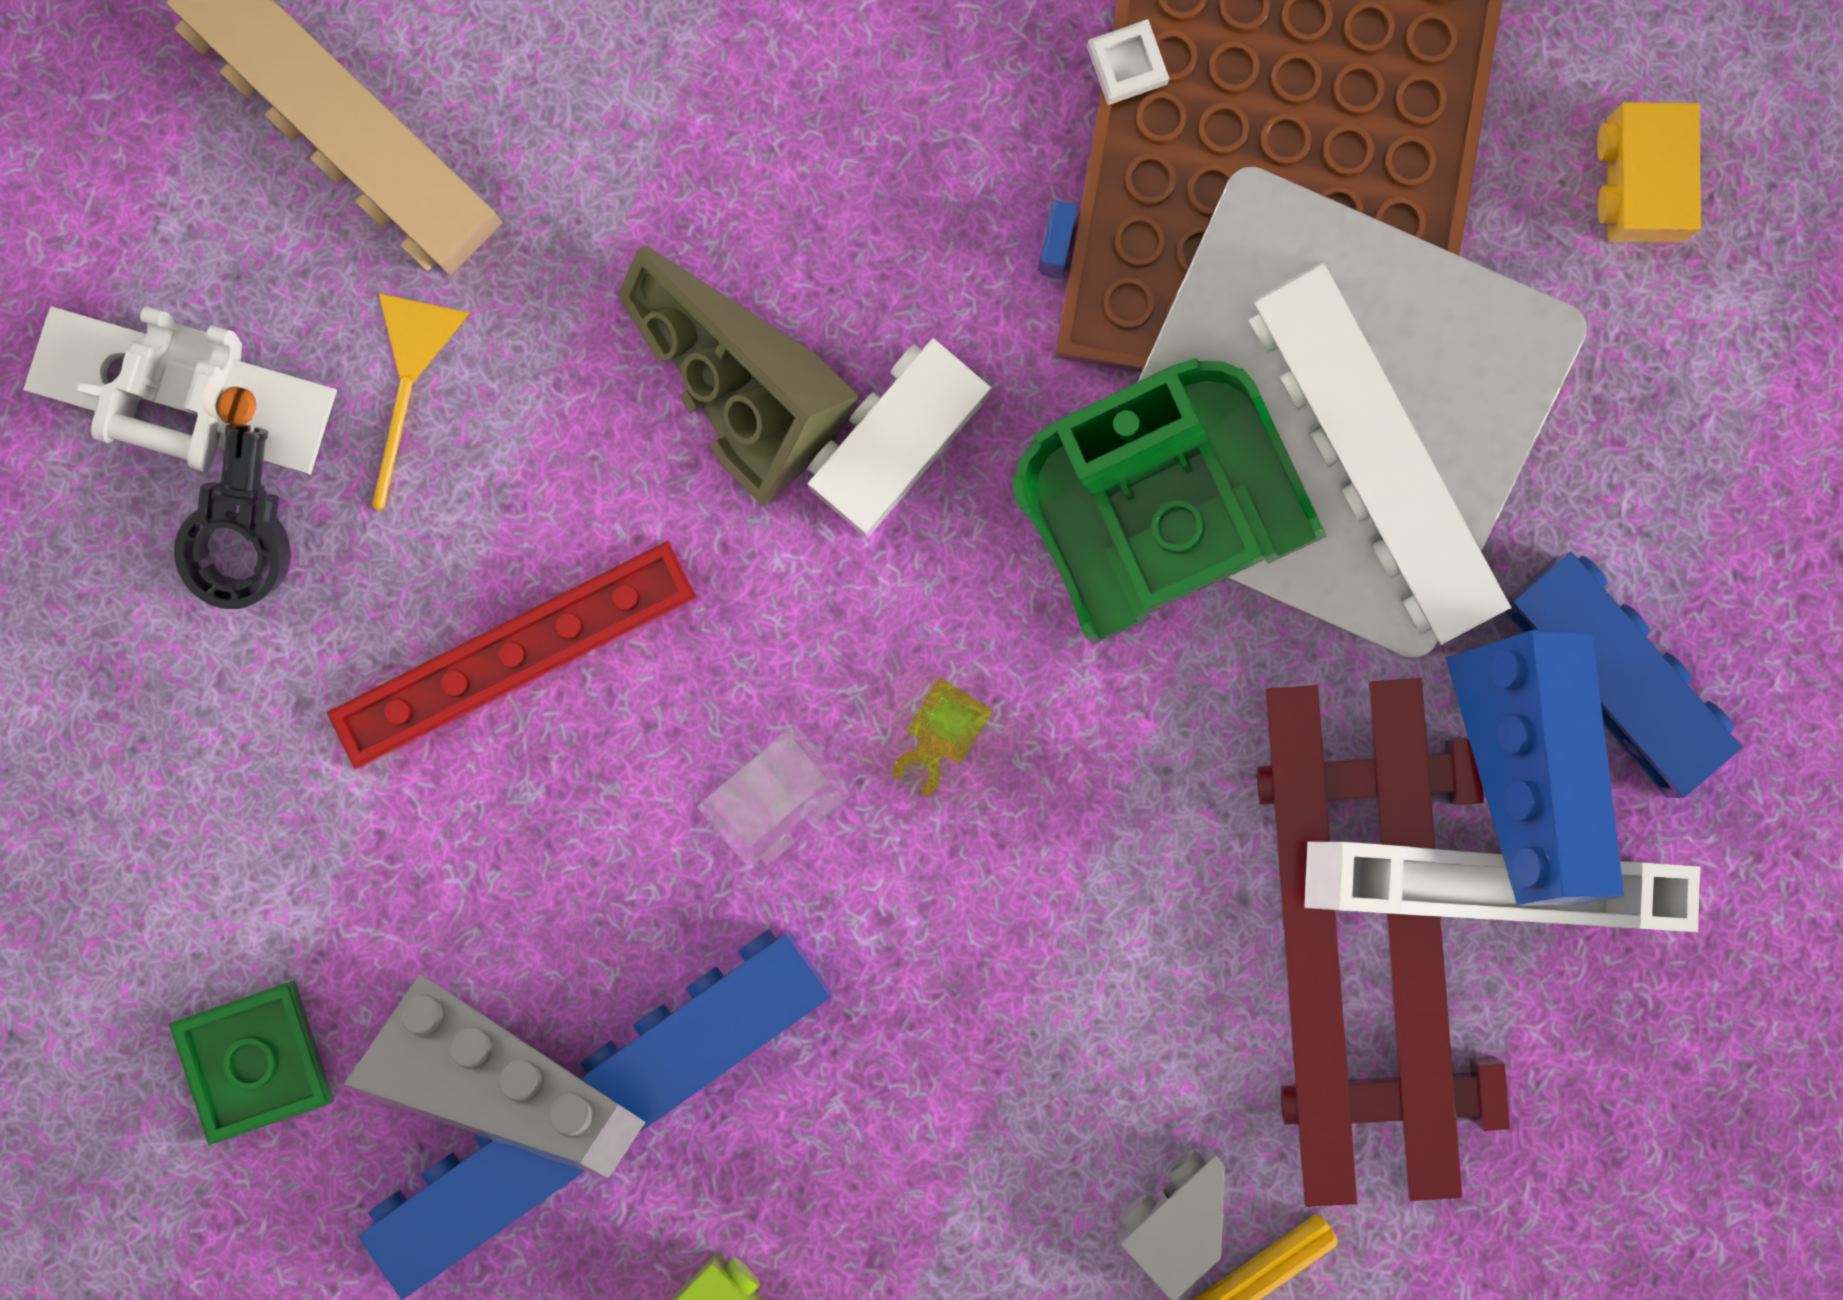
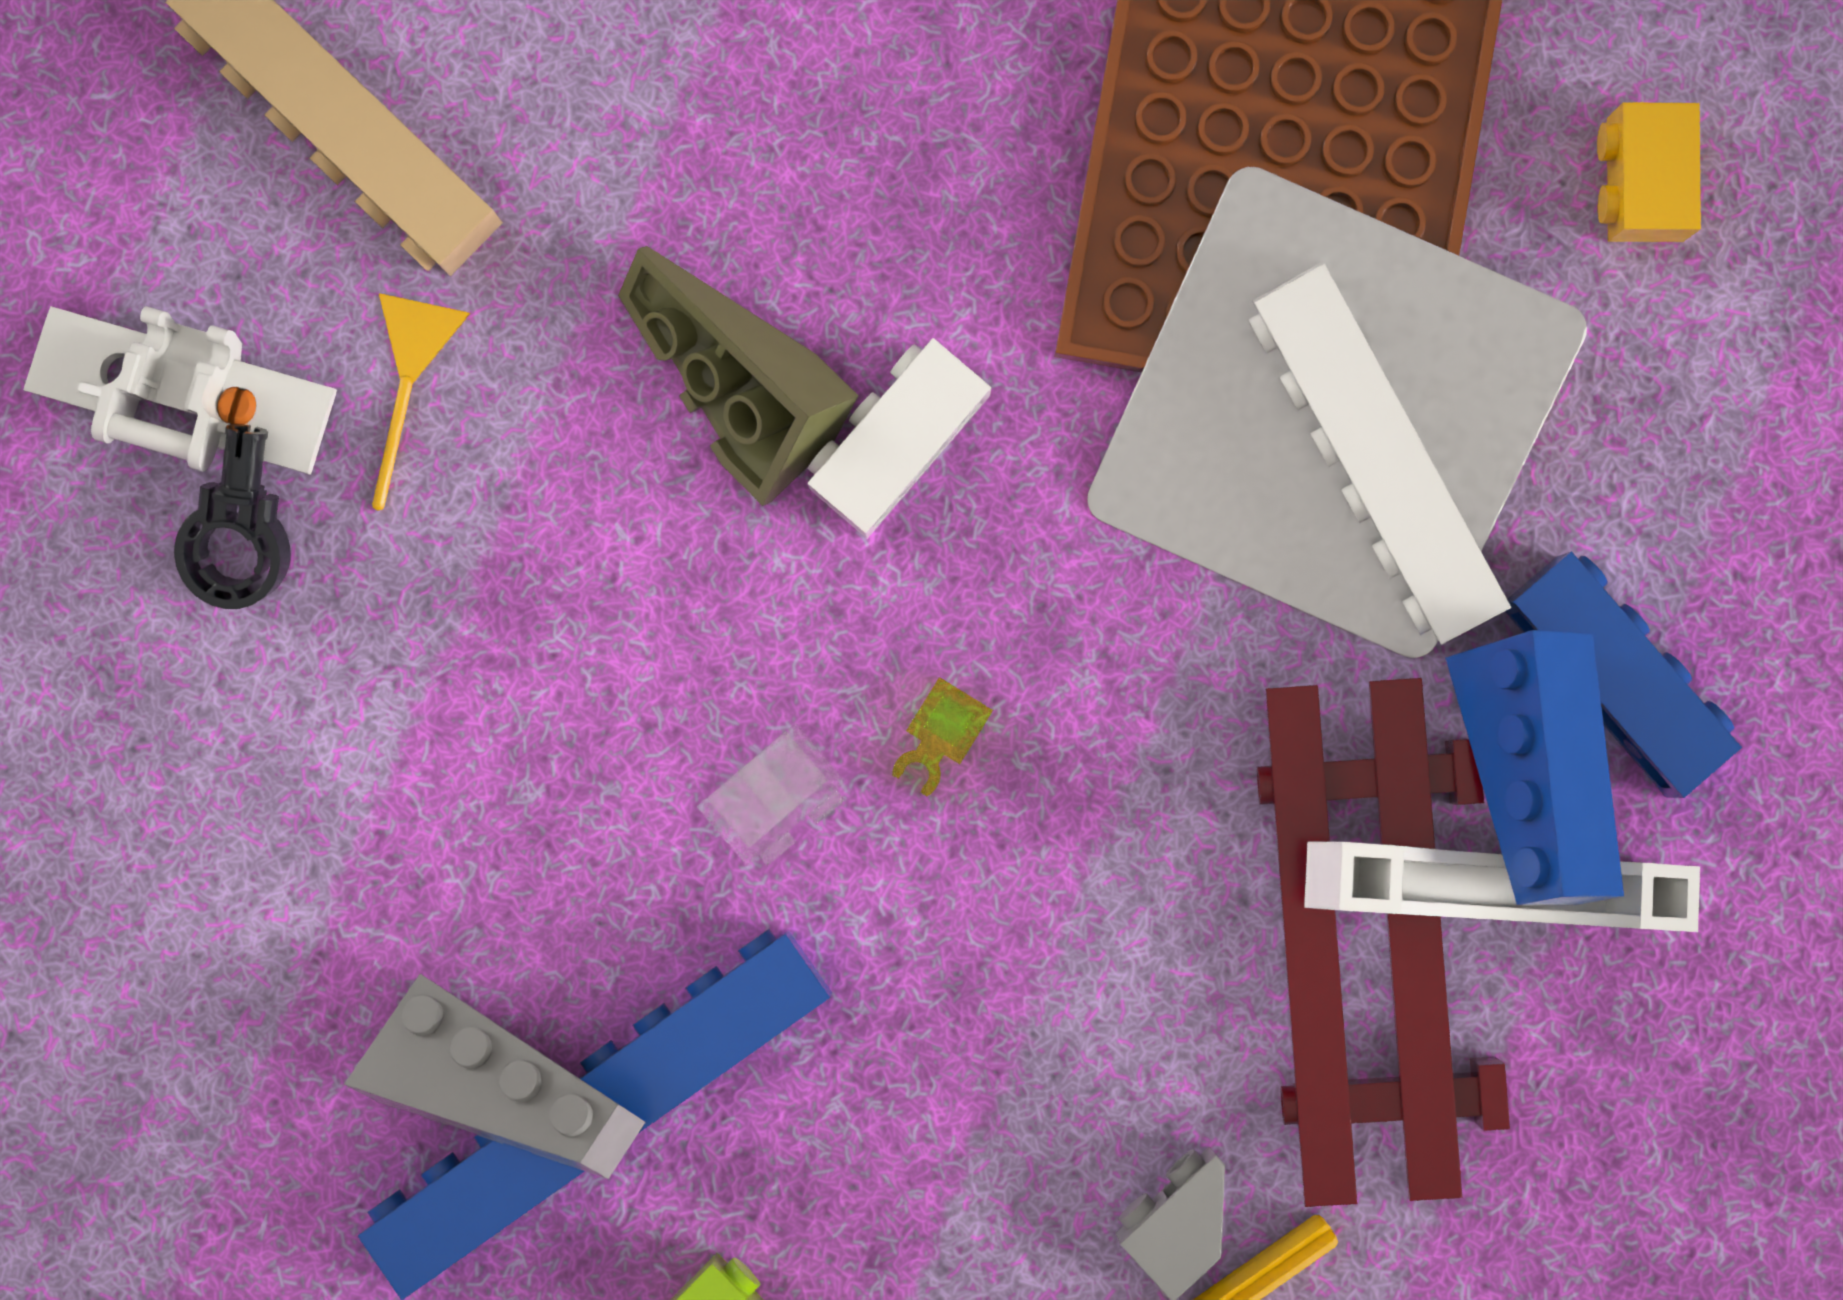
green tile [169,980,334,1146] -> none
red tile [326,541,697,769] -> none
green piece [1011,358,1327,644] -> none
blue tile [1037,200,1078,279] -> none
white tile [1087,19,1169,105] -> none

